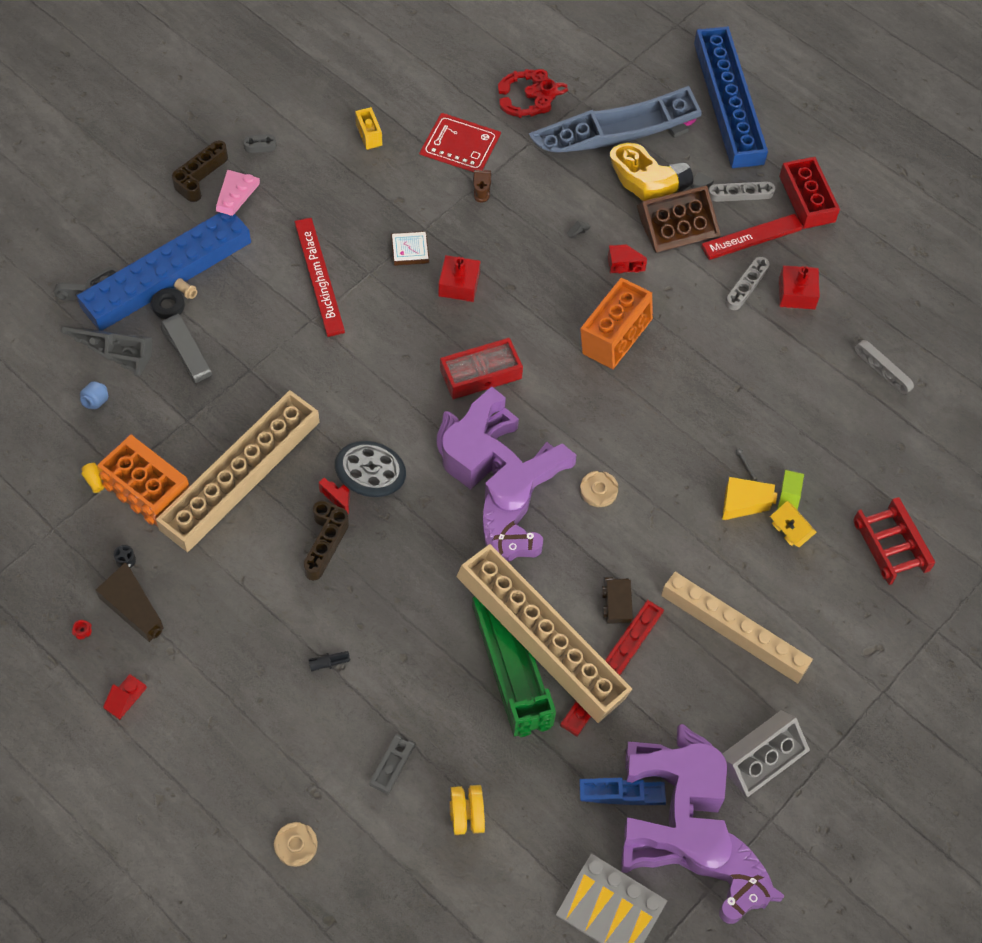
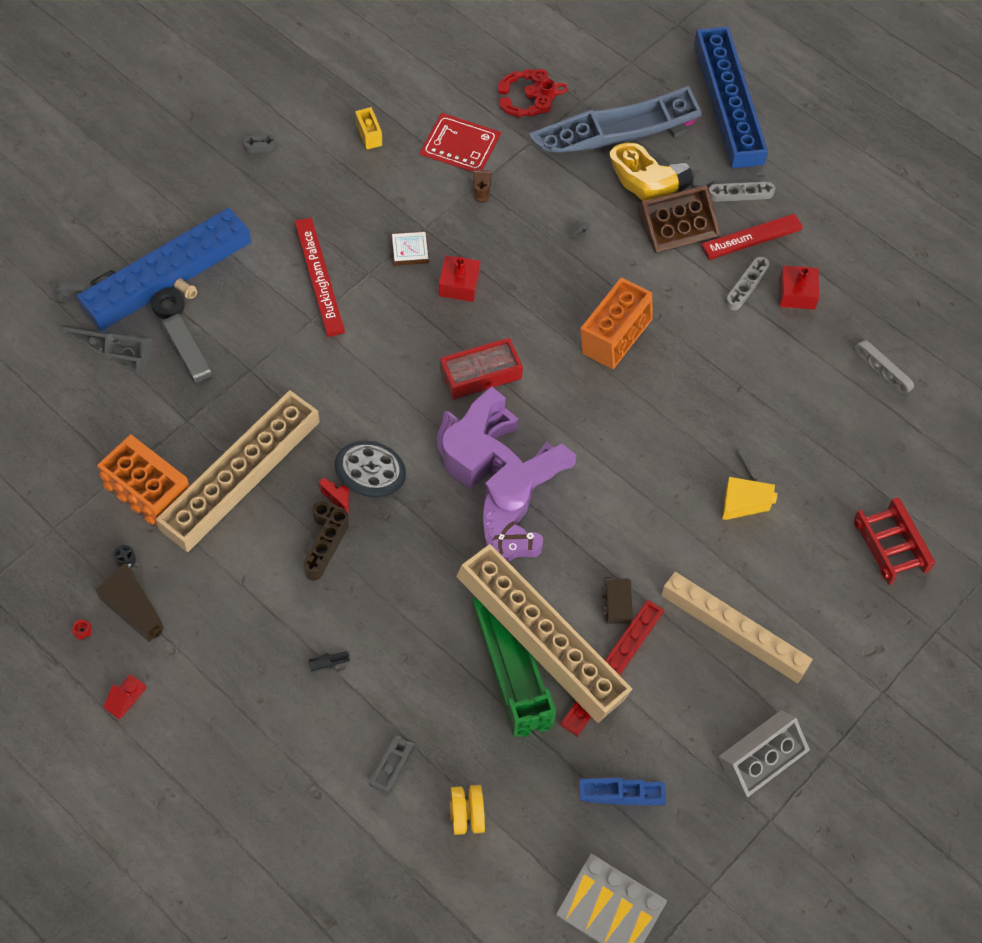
medium blue head [80,381,109,409] -> none
yellow cone [81,463,104,493] -> none
dark brown beam [172,140,228,202] -> none
bright pink wing [216,170,260,216] -> none
tan tile [274,822,318,867] -> none
tan tile [580,471,618,507] -> none
red slope [608,244,647,274] -> none
medium lavender animal [621,724,784,924] -> none
yellow brick [770,501,817,547] -> none
lime slope [777,470,804,510] -> none
red brick [779,157,840,229] -> none

